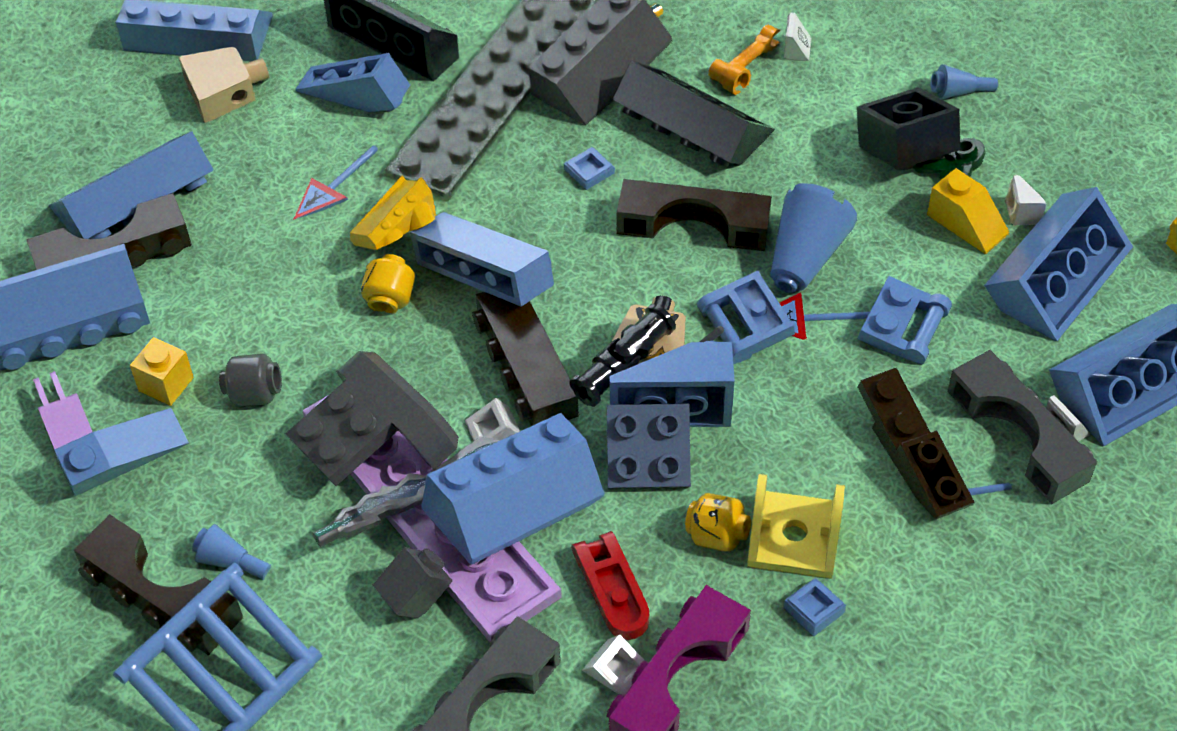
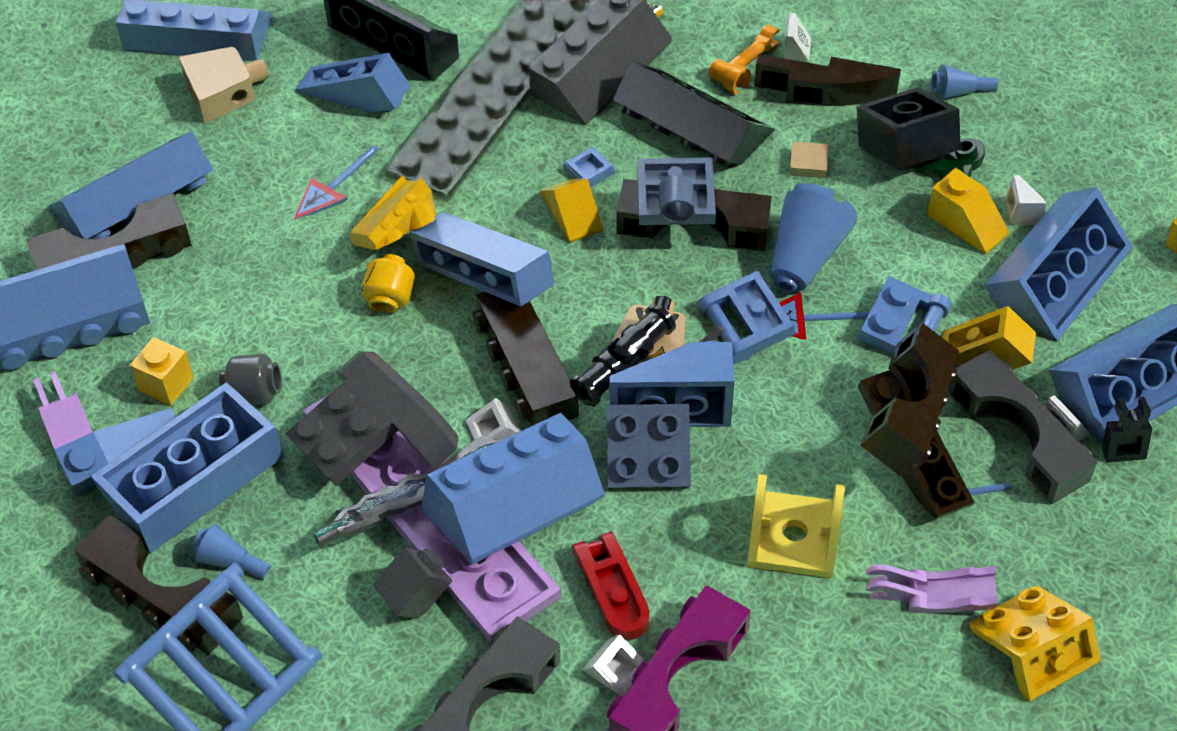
yellow head [685,493,751,551] -> none
medium blue tile [784,578,846,637] -> none
none -> medium blue slope [91,382,284,554]
none -> yellow slope [539,178,604,243]
none -> sand blue plate [637,158,716,225]
none -> dark brown slope [754,54,901,106]
none -> tan tile [790,141,829,178]
none -> dark brown arch [860,322,959,476]
none -> lavender arm [866,564,998,614]
none -> yellow slope [942,306,1036,370]
none -> yellow bracket [969,586,1101,701]
none -> black plate [1102,397,1152,463]

